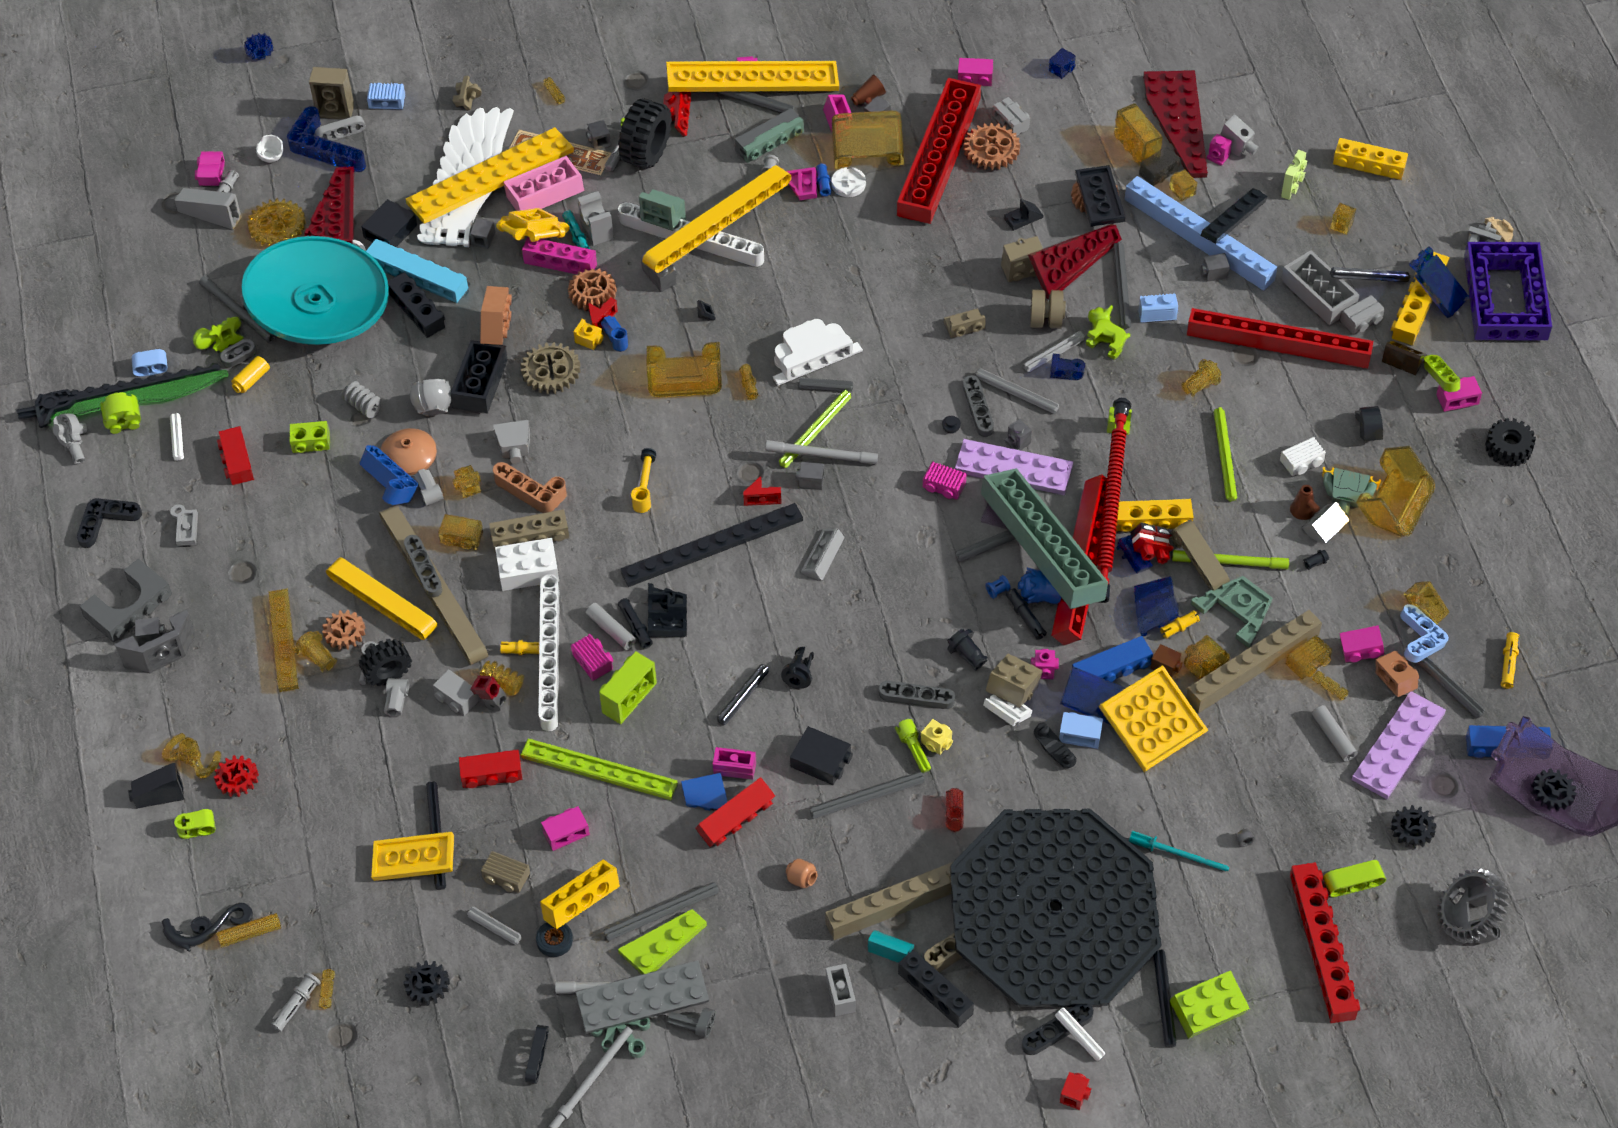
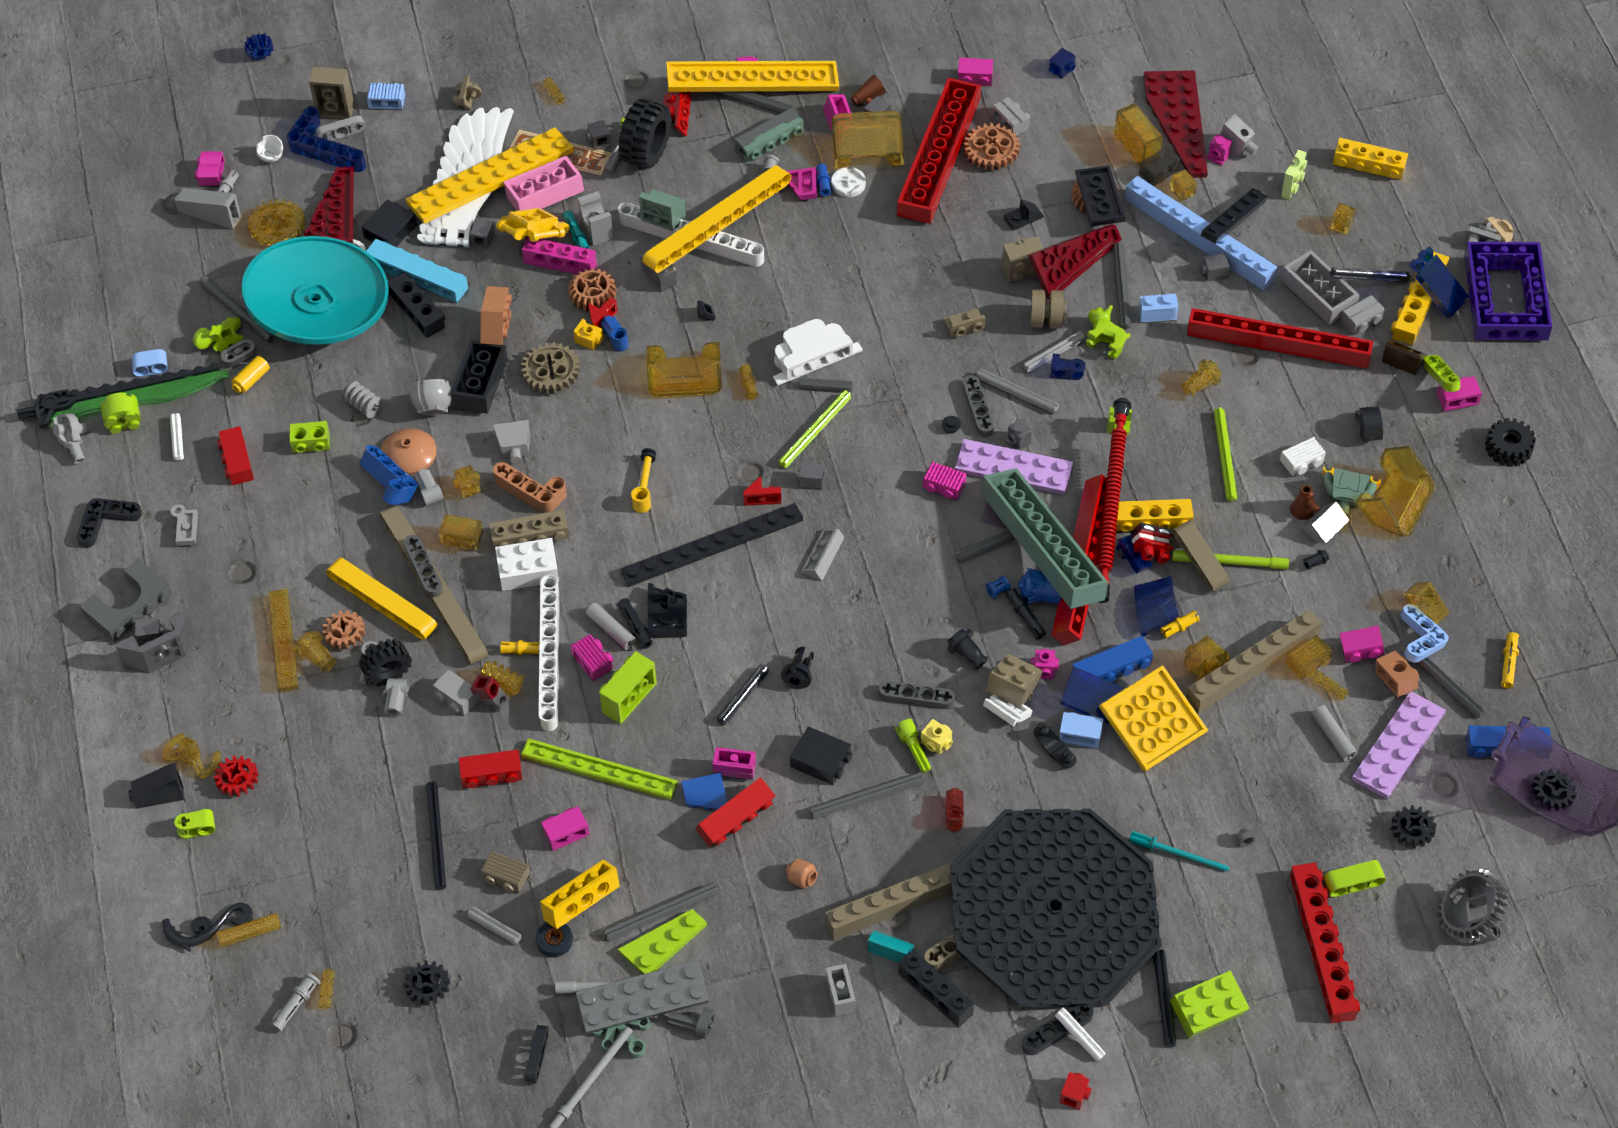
yellow plate [371,832,454,881] -> none
light grey piece [765,440,878,465] -> none
reddish brown brick [1150,644,1183,678] -> none
sand green wing [1191,576,1273,648] -> none

